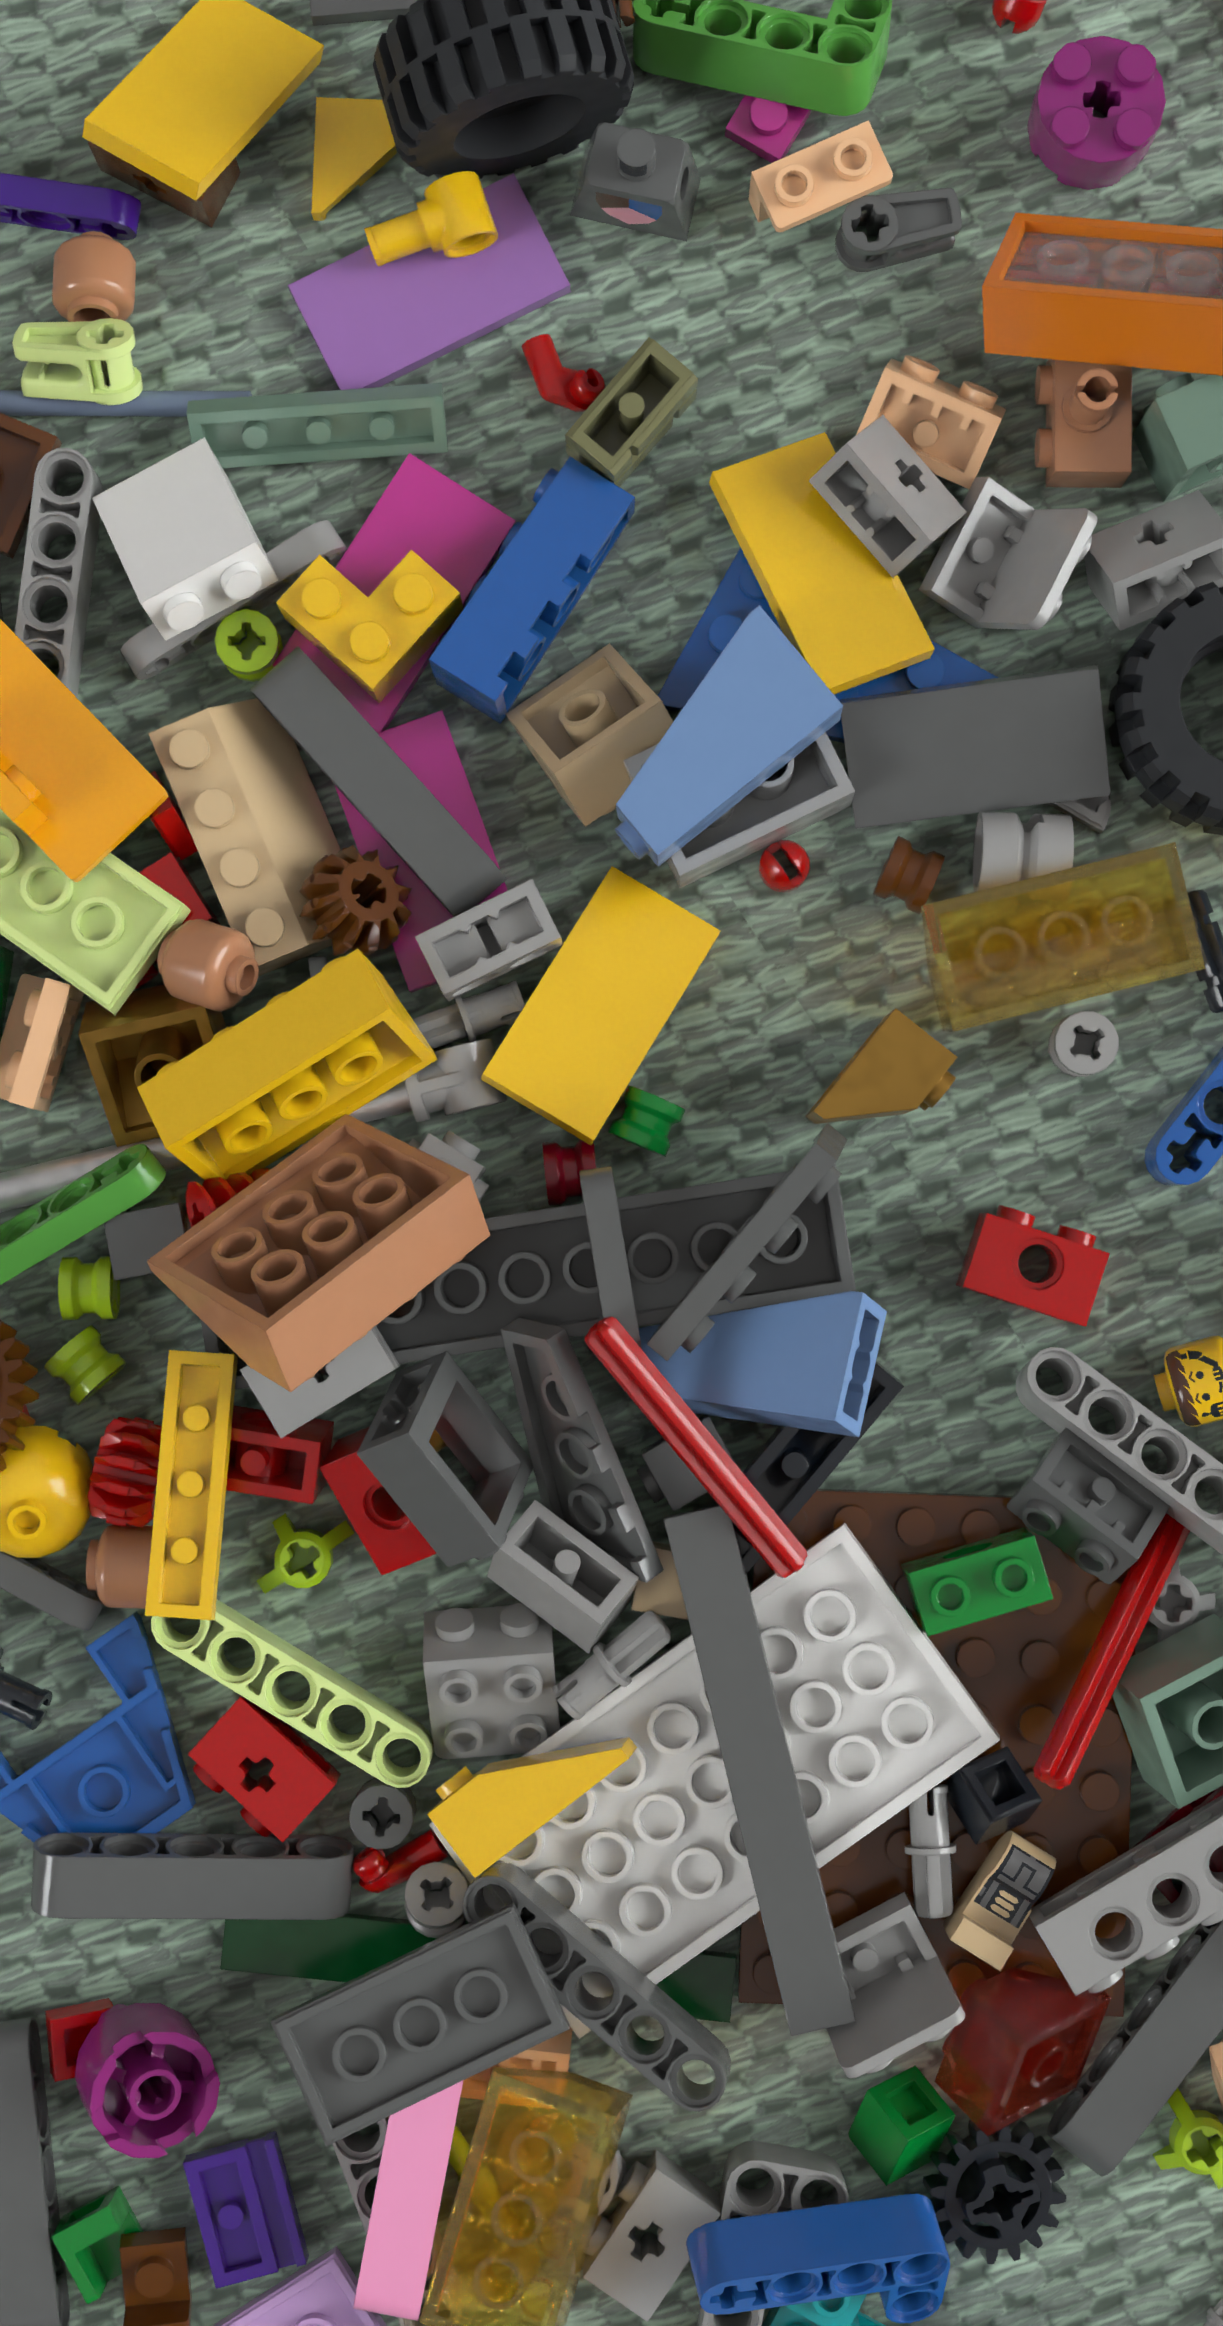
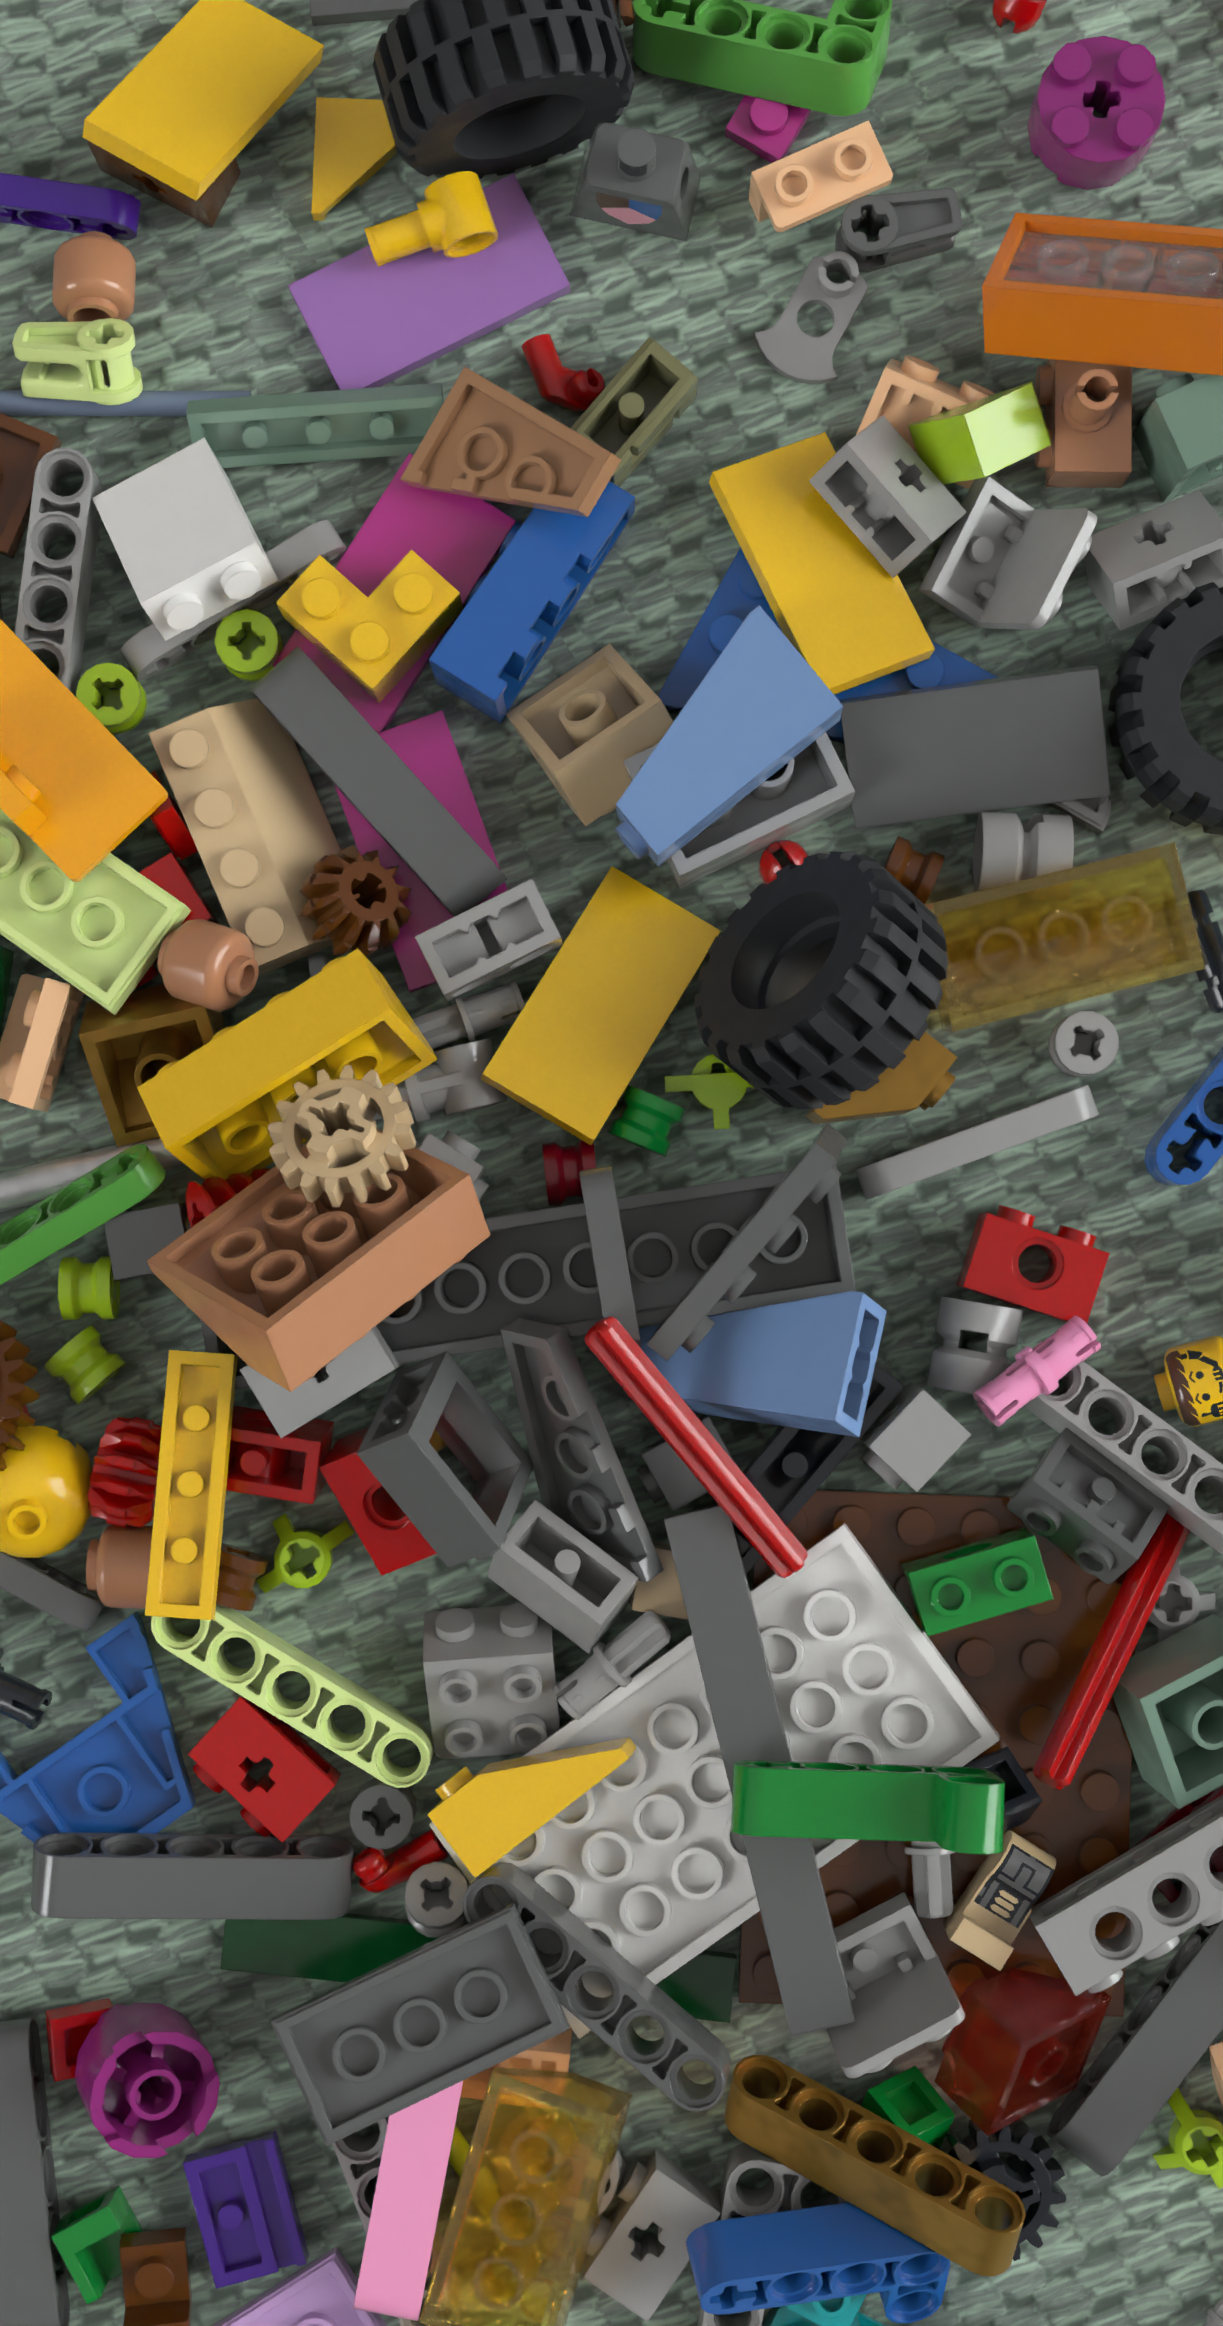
none -> lime wheel [76,662,148,734]
none -> reddish brown wheel [216,1543,269,1611]
none -> tan gear [268,1065,416,1207]
none -> medium nougat wing [400,366,621,517]
none -> lime piece [665,1054,754,1130]
none -> black tyre [695,851,948,1109]
none -> pearl gold beam [725,2055,1026,2276]
none -> green beam [731,1760,1005,1854]
none -> light grey piece [754,251,869,384]
none -> light grey beam [855,1085,1099,1200]
none -> light grey brick [860,1383,971,1492]
none -> lime slope [909,381,1051,485]
none -> light grey wheel [926,1296,1023,1394]
none -> bright pink pin [973,1316,1101,1427]

